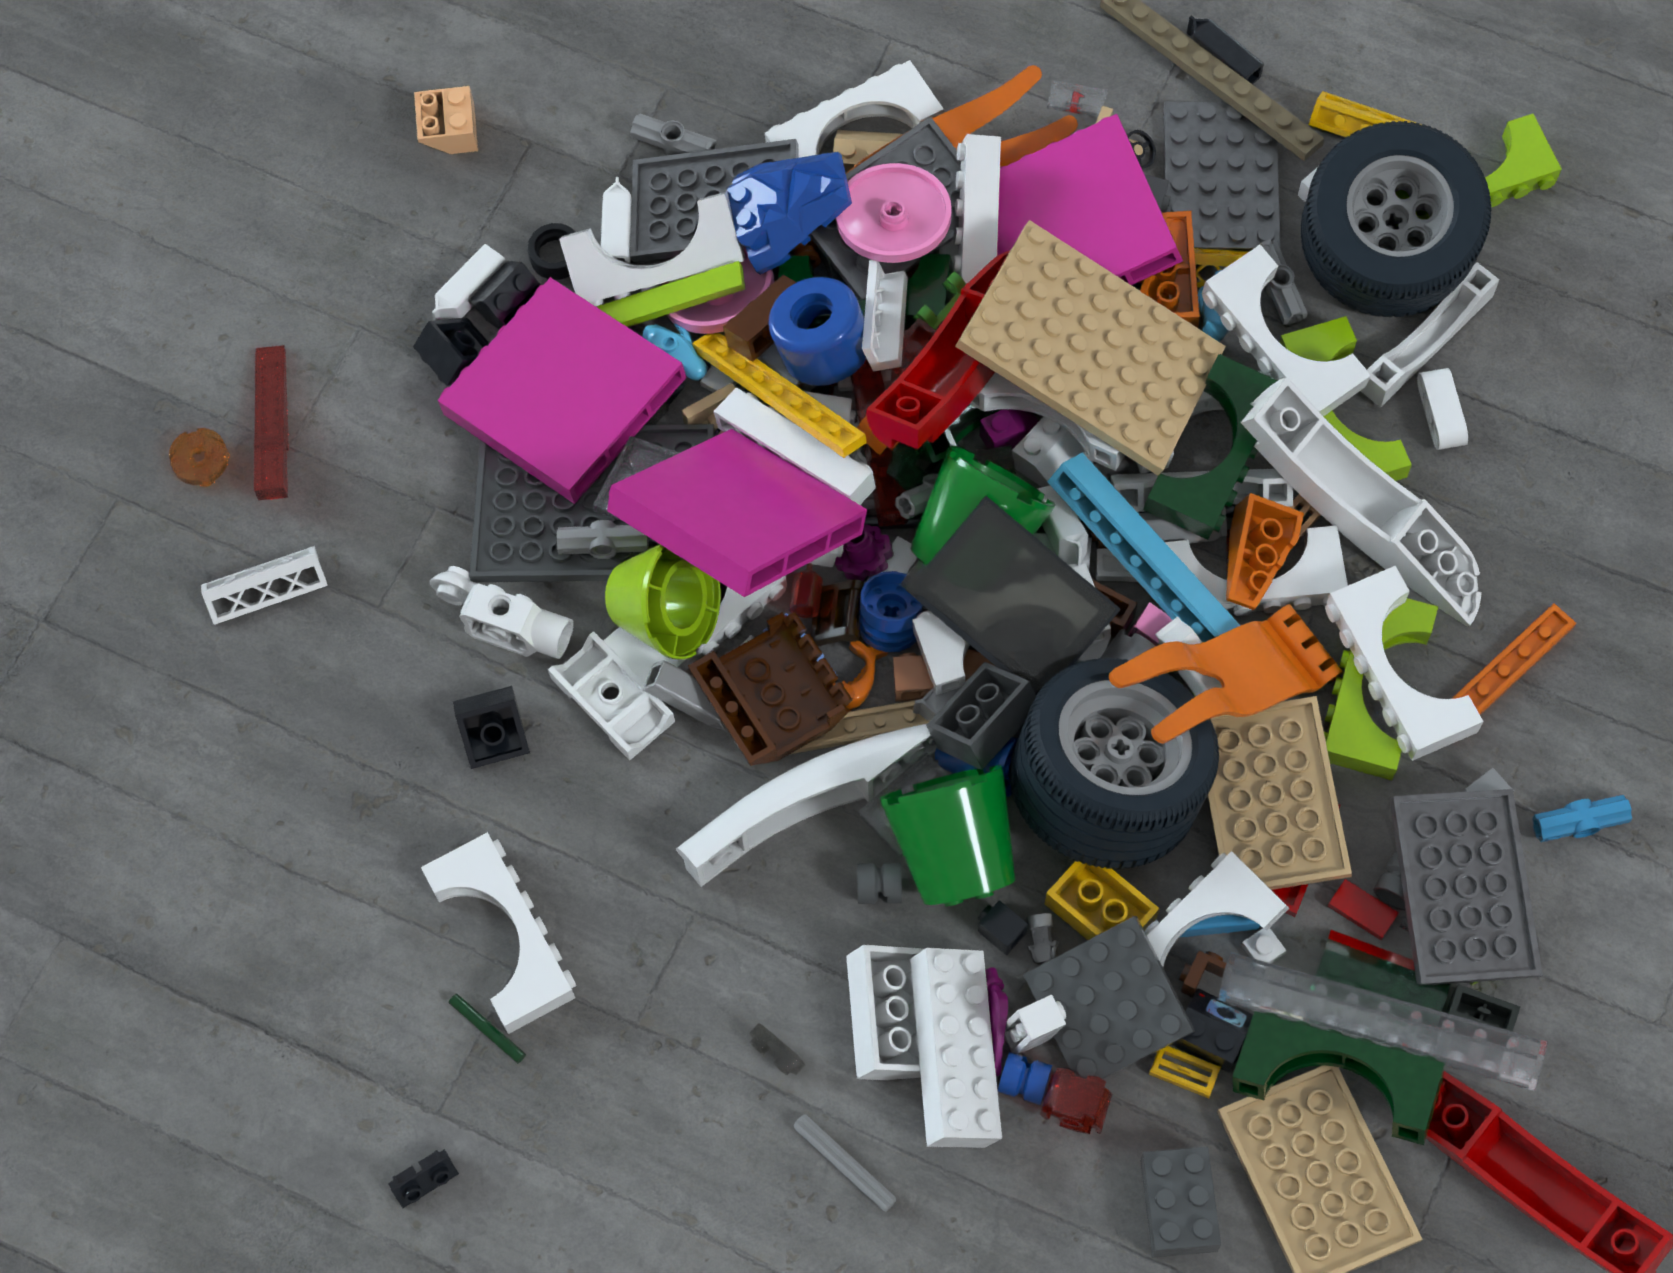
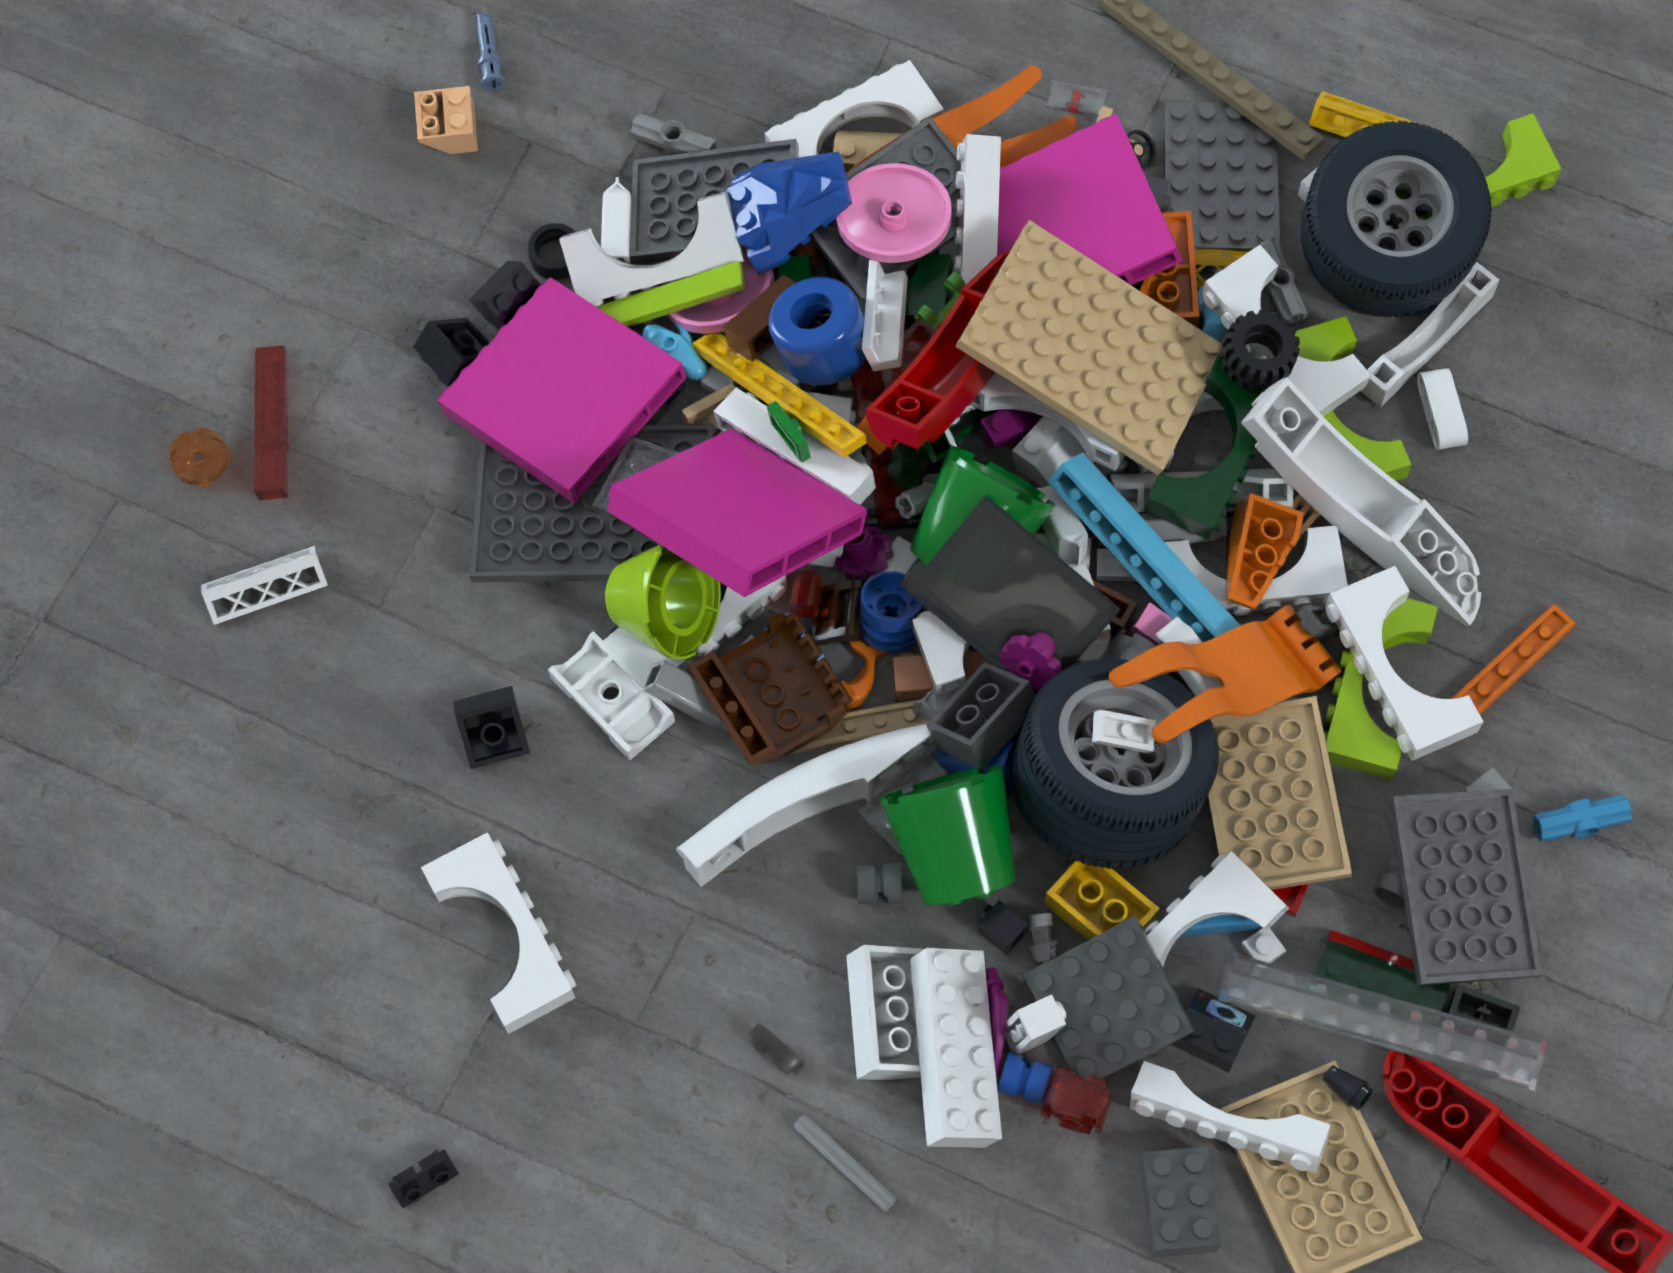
white brick [430,566,573,659] -> none
white piece [432,244,506,320] -> none
dark green bar [449,994,526,1064] -> none
light grey piece [557,520,649,559] -> none
yellow tile [1149,1046,1221,1099] -> none
reddish brown bracket [1179,951,1228,997] -> none
black piece [1186,15,1264,85] -> none
dark green arch [1233,1011,1445,1146] -> none
red tile [1327,879,1399,940] -> none
none -> sand blue pin [475,13,505,92]
none -> green plate [767,401,811,462]
none -> magenta plant [1000,633,1061,690]
none -> white plate [1092,709,1156,753]
none -> white arch [1130,1061,1331,1173]
none -> black tyre [1220,310,1300,393]
none -> dark grey plate [1296,605,1340,637]
none -> black cone [1322,1065,1373,1110]

